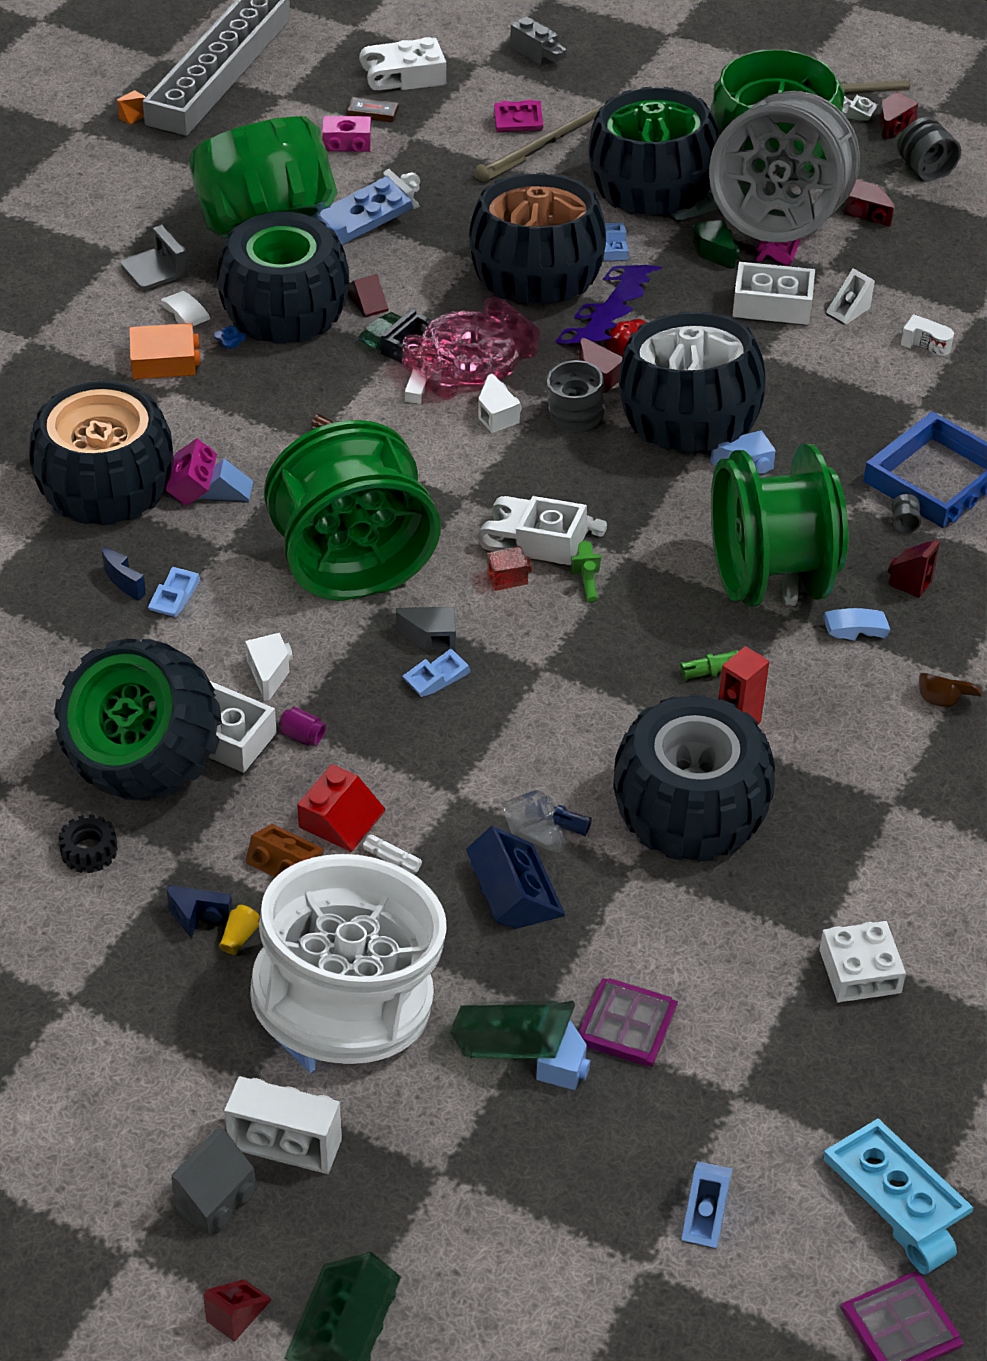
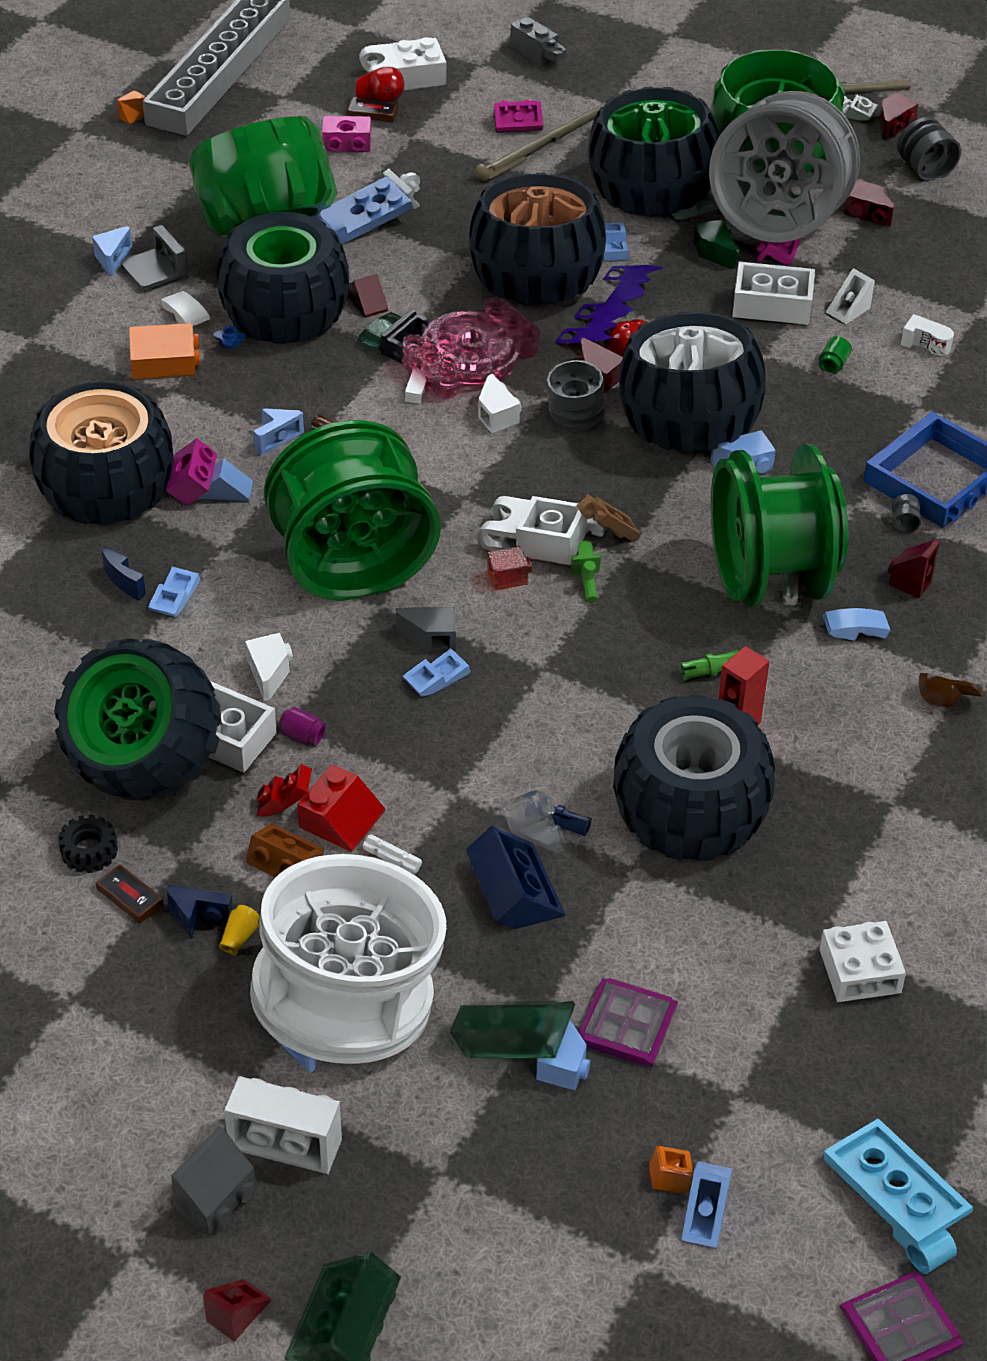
none -> light blue slope [92,227,132,275]
none -> tile [96,864,164,924]
none -> light blue slope [253,409,304,456]
none -> red slope [256,764,312,817]
none -> red cap [355,66,405,102]
none -> medium nougat hinge [576,494,641,542]
none -> orange slope [650,1146,694,1193]
none -> green brick [819,336,852,374]

